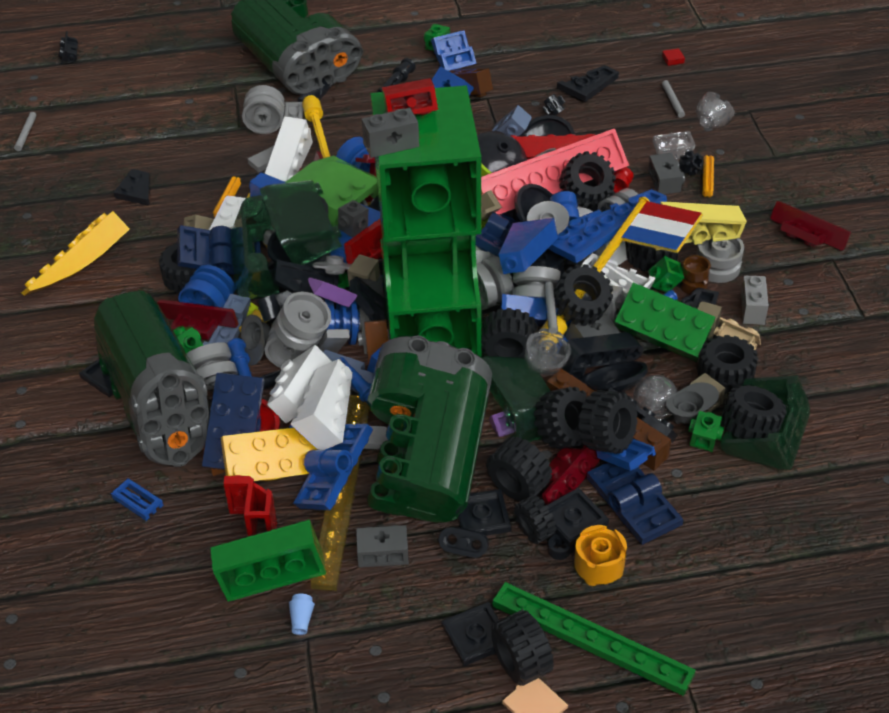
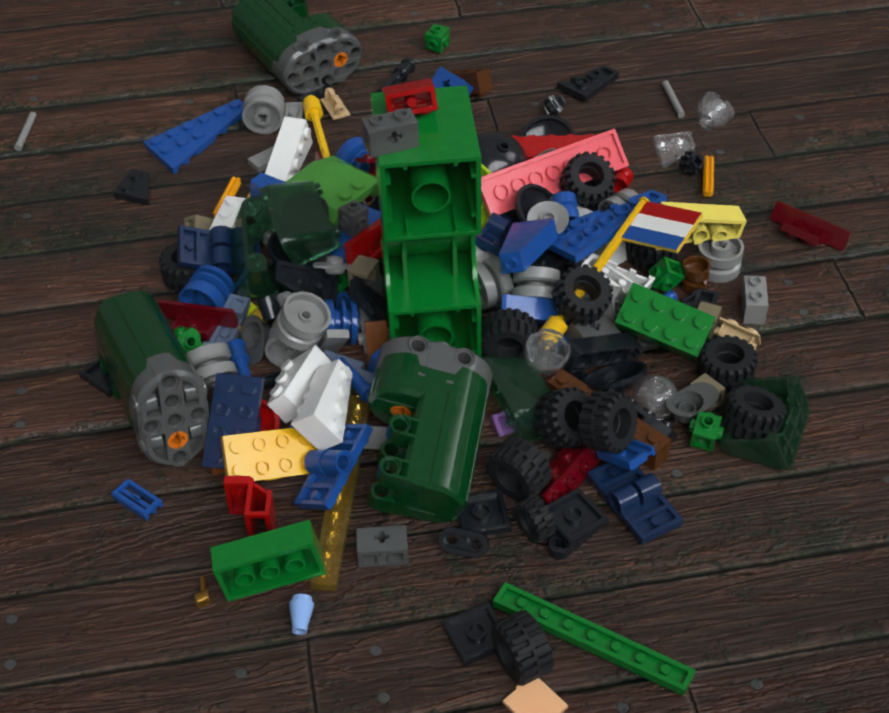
yellow wedge [21,211,130,296] -> none
black hinge [58,31,78,65] -> none
medium lavender slope [308,277,357,307] -> none
slope [431,30,477,71] -> none
dark tan panel [481,190,502,221] -> none
sand blue brick [492,105,532,136] -> none
light grey bar [544,282,558,334] -> none
light orange brick [574,525,627,586] -> none
dark grey brick [648,153,685,194] -> none
red tile [662,48,685,66] -> none
none -> blue wing [144,99,244,175]
none -> pearl gold hand [193,576,211,609]
none -> tan hinge [320,88,350,120]

